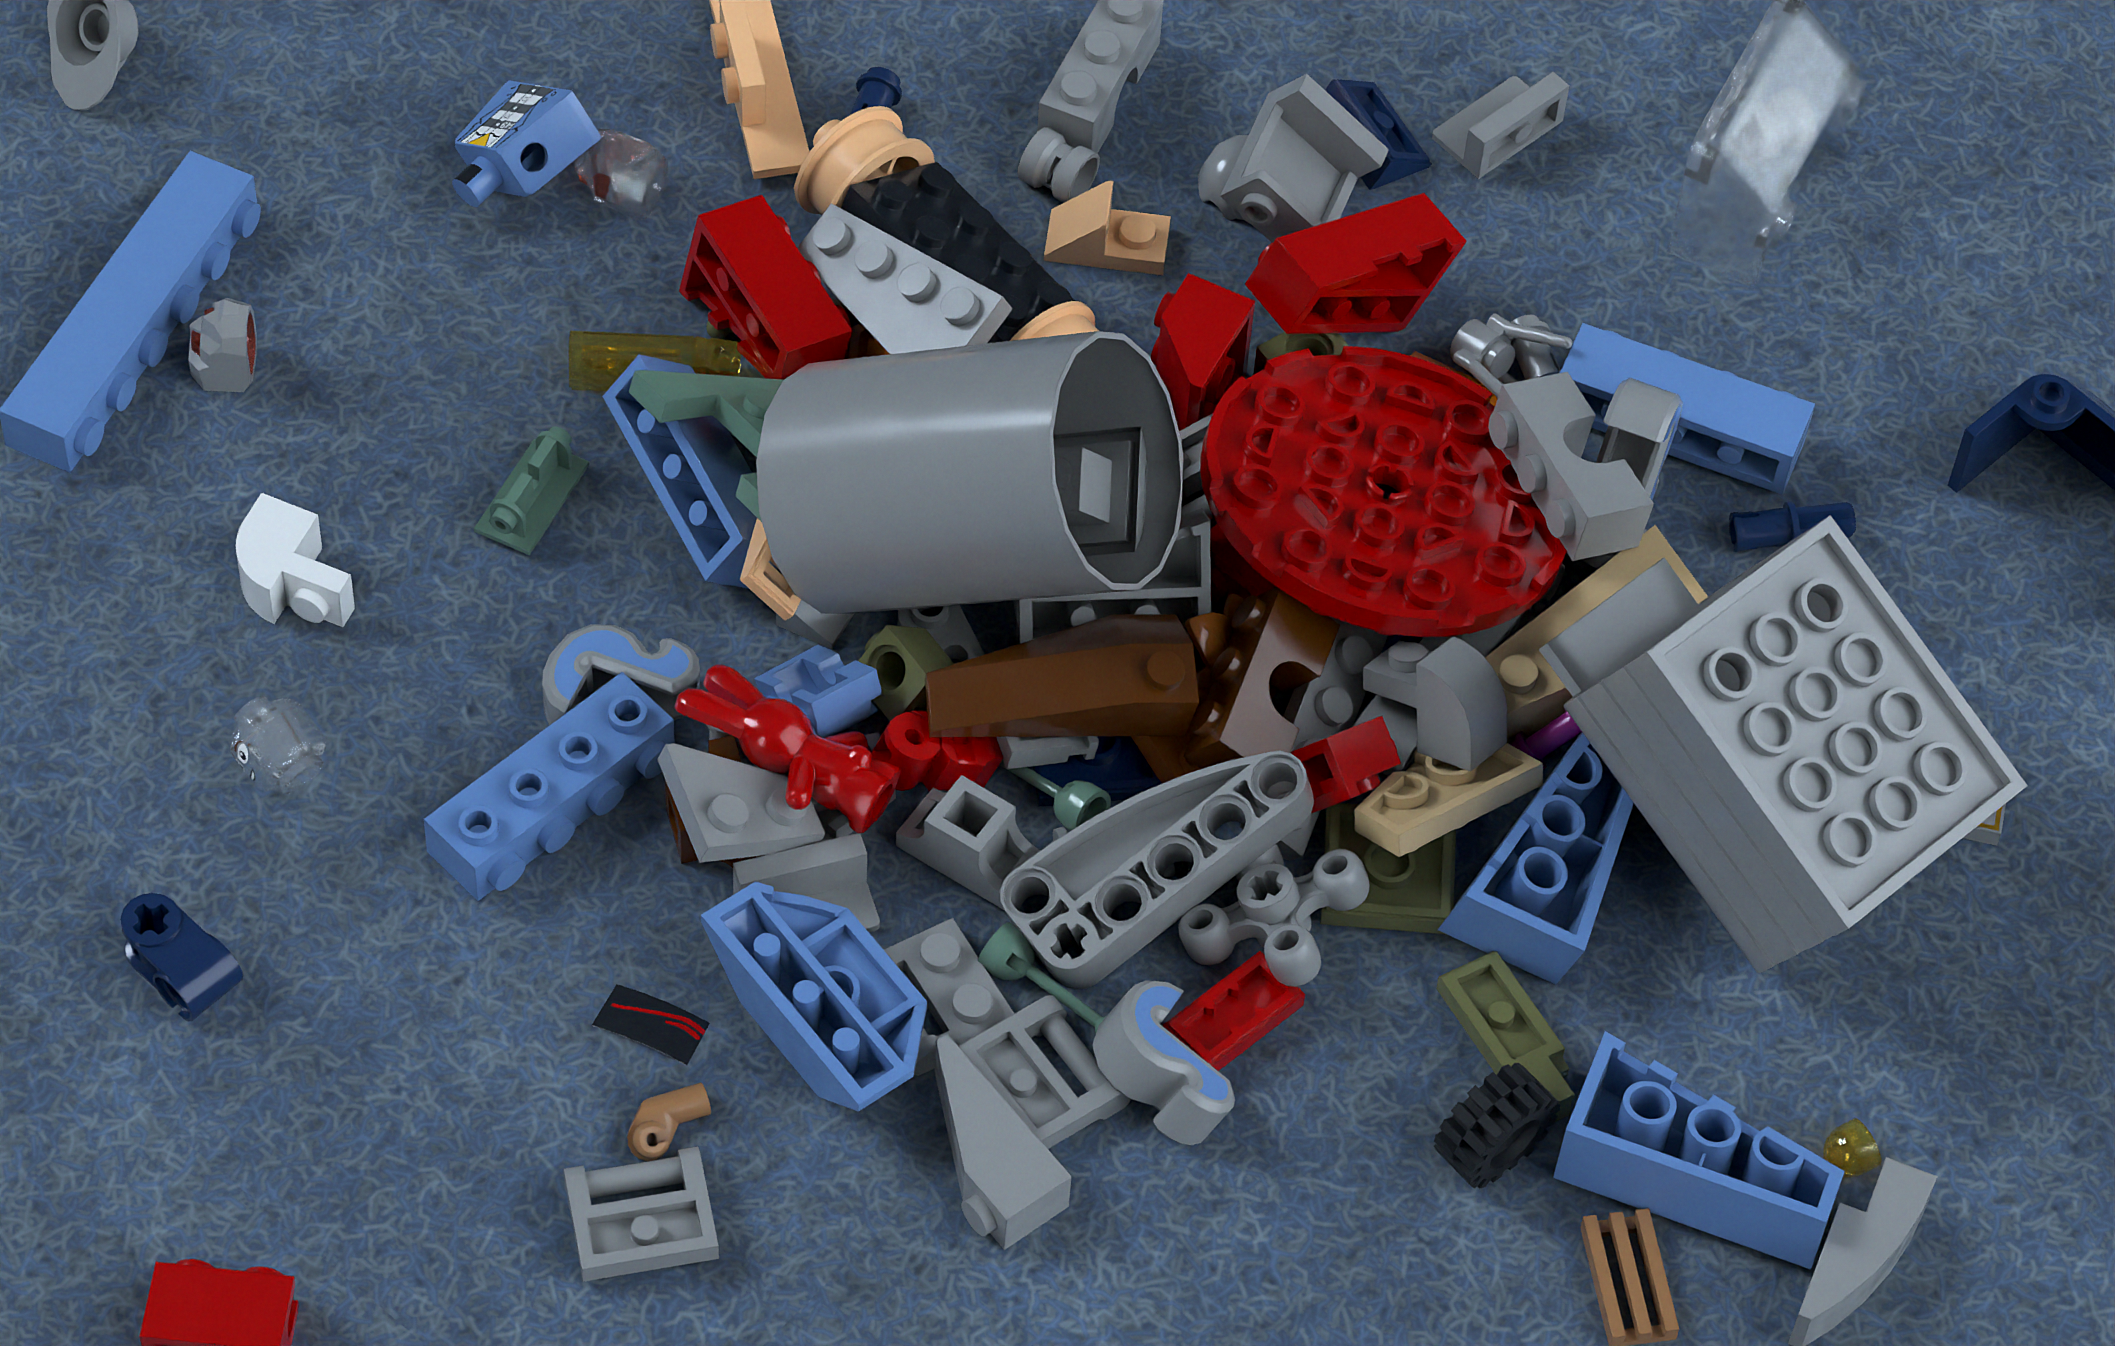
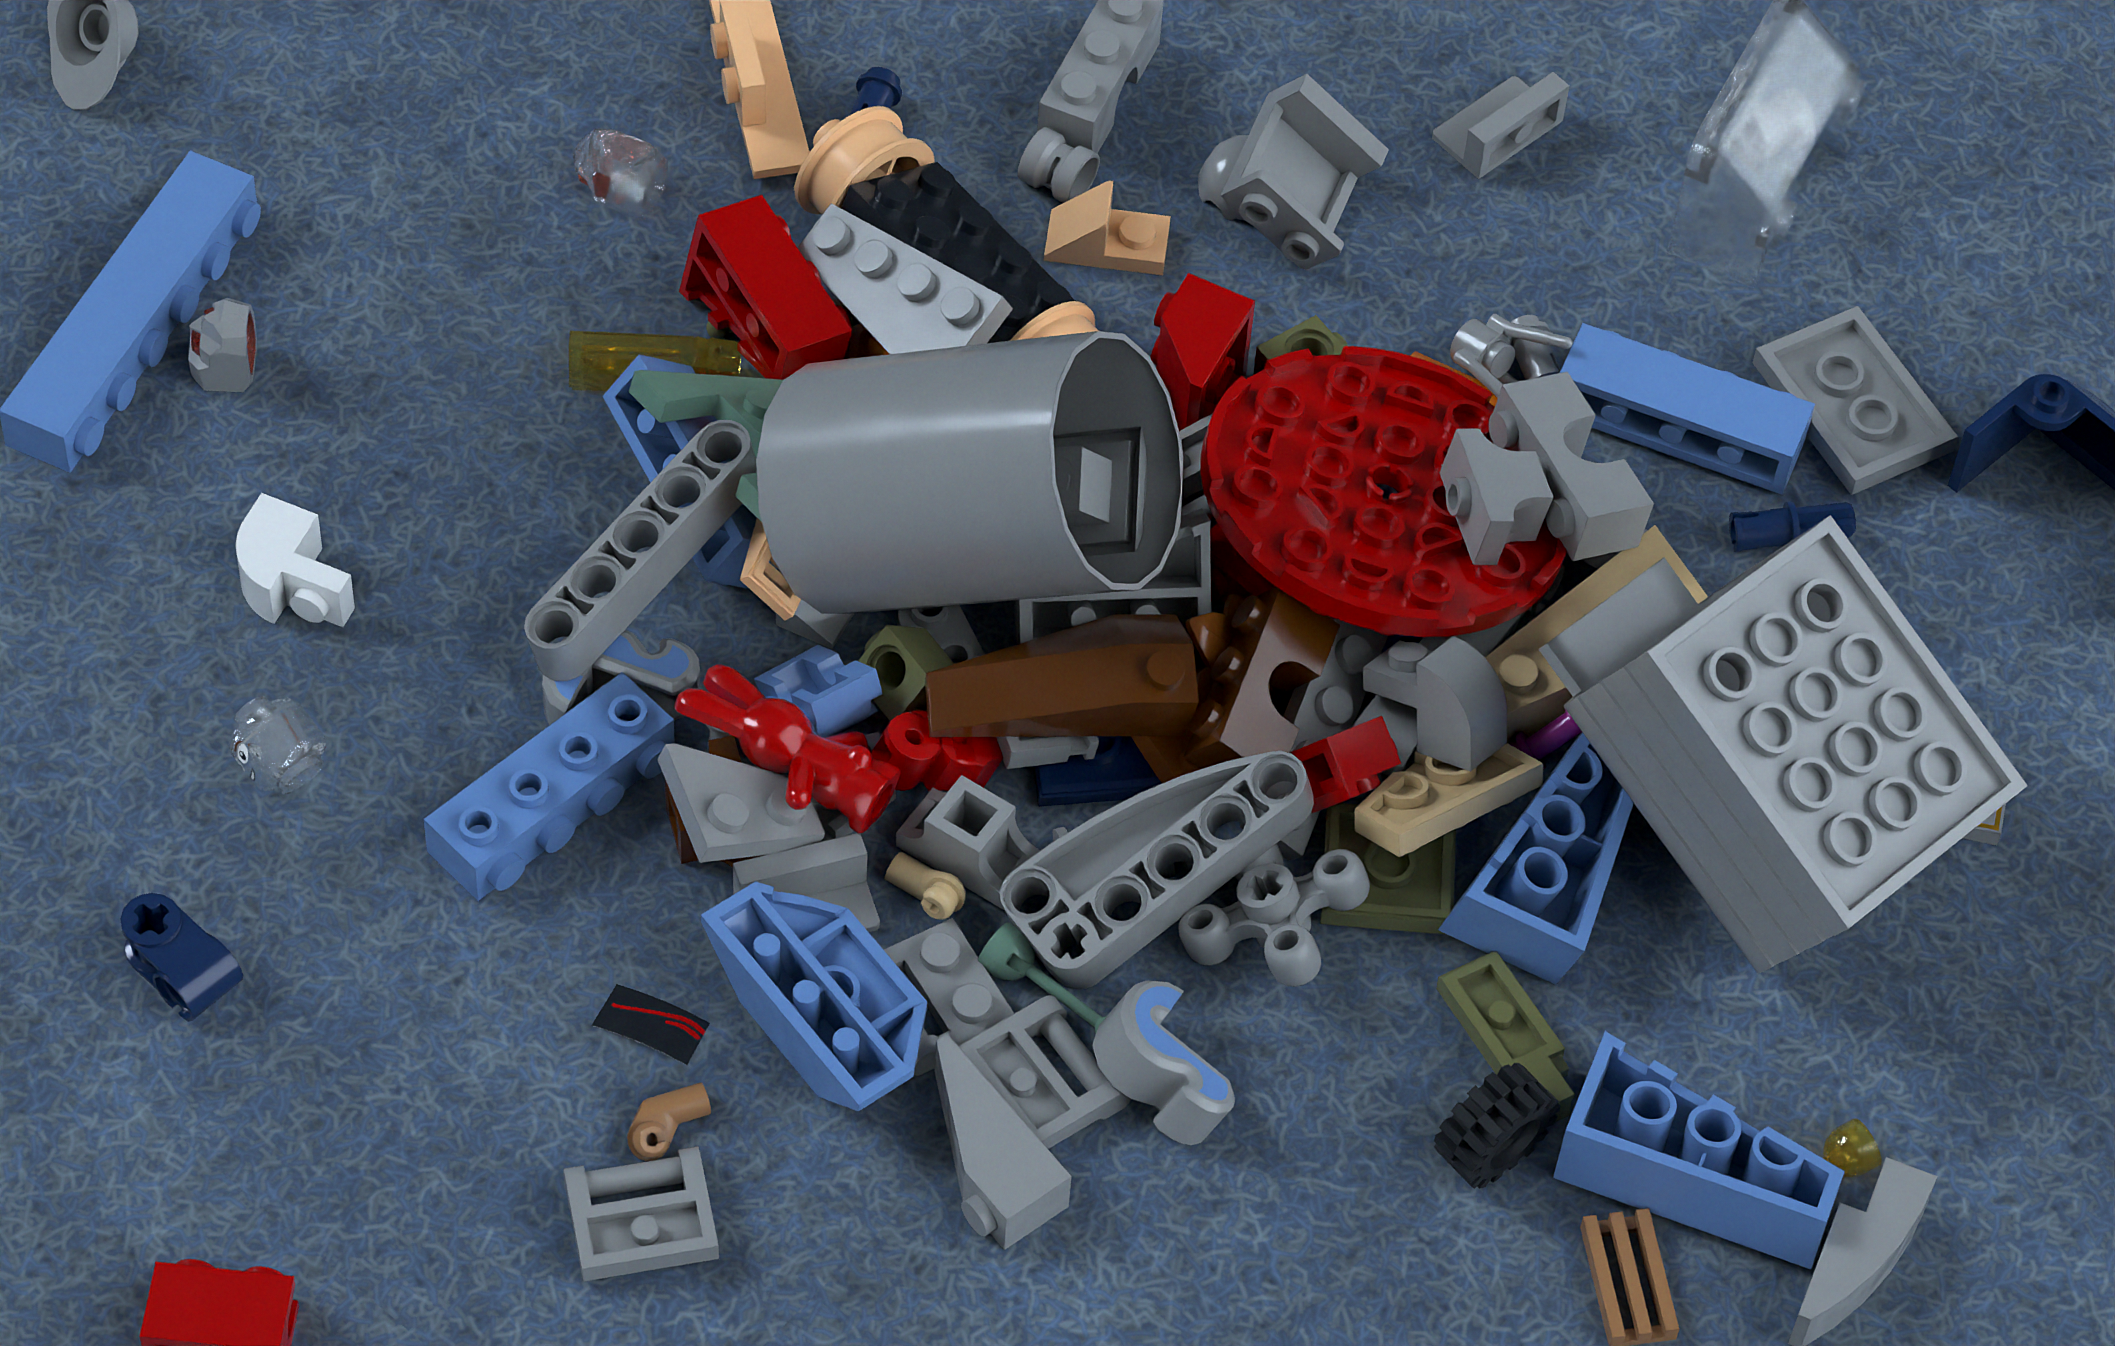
medium blue torso [452,80,602,207] -> none
sand green hinge [474,426,589,555] -> none
sand green hinge [999,760,1111,831] -> none
red plate [1163,951,1305,1071] -> none
red wedge [1245,193,1467,334] -> none
dark blue slope [1325,79,1432,190] -> none
light grey animal [1596,378,1683,500] -> none
none -> light grey beam [524,420,757,681]
none -> tan arm [885,852,966,920]
none -> light grey brick [1439,429,1553,565]
none -> light grey plate [1753,306,1958,495]

